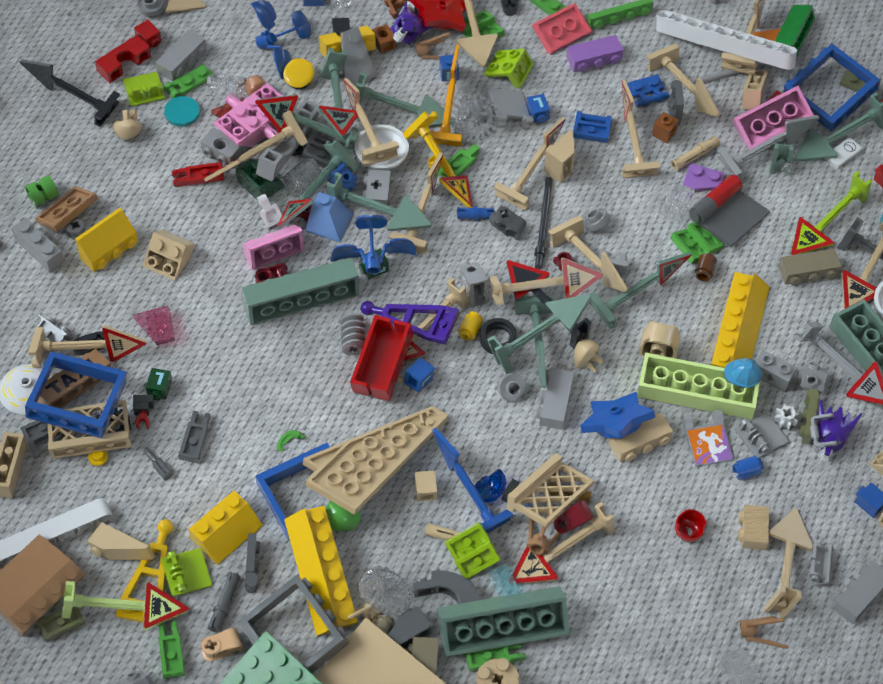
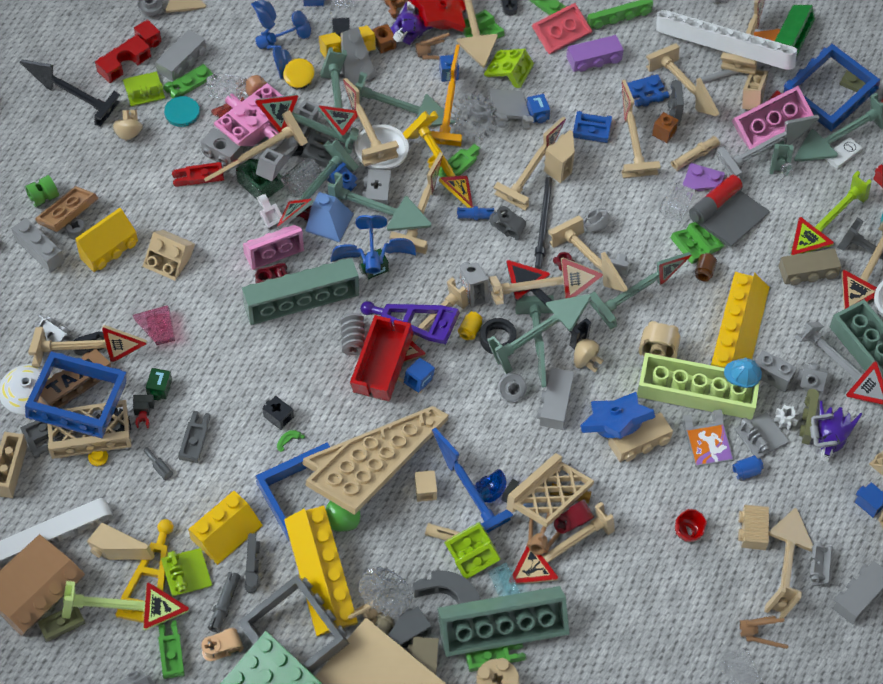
none -> black brick [262,396,294,430]

